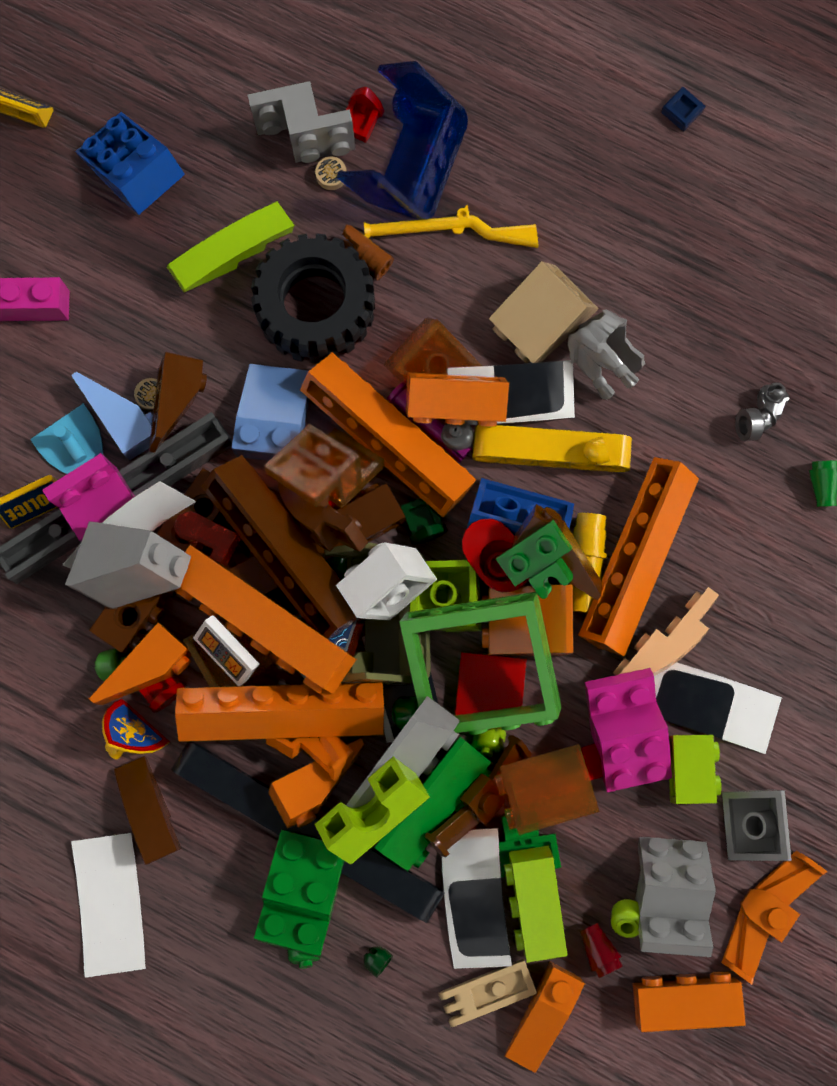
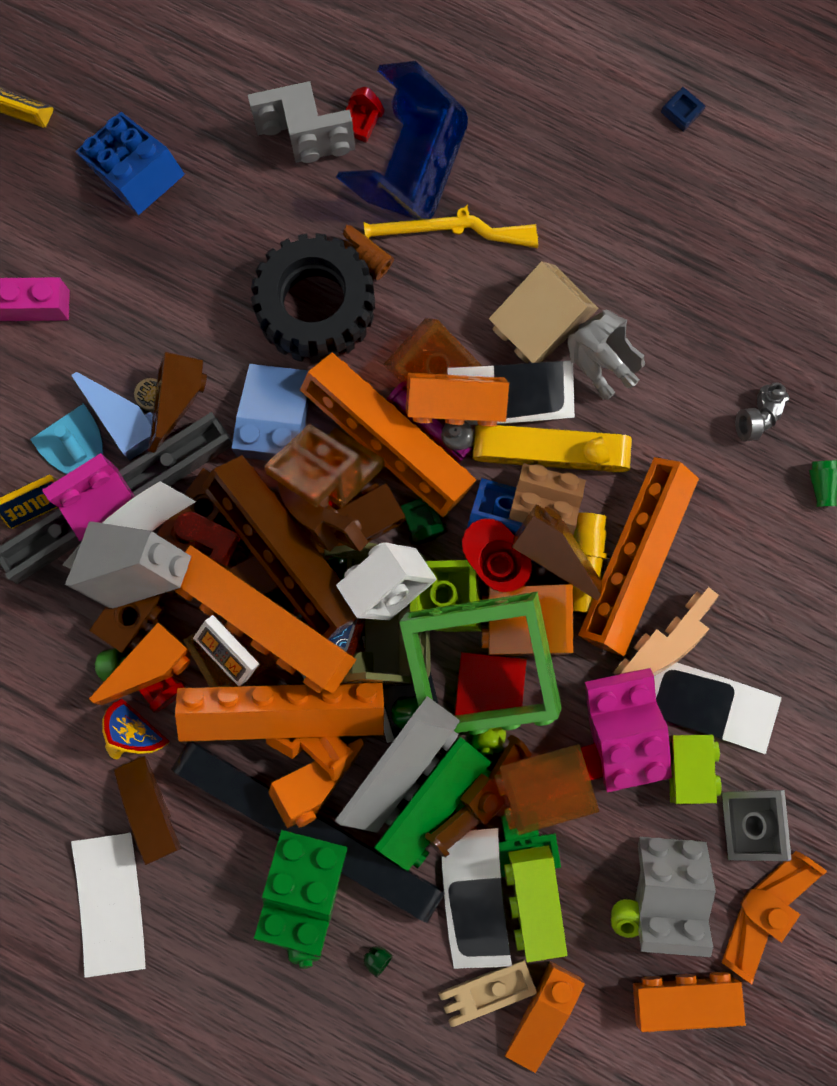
lime slope [167,201,295,293] -> none
tan tile [315,157,347,190] -> none
lime arch [315,756,430,865] -> none
green plate [496,520,573,599] -> none
dark red cone [580,923,623,978] -> none
none -> medium nougat plate [509,463,586,534]

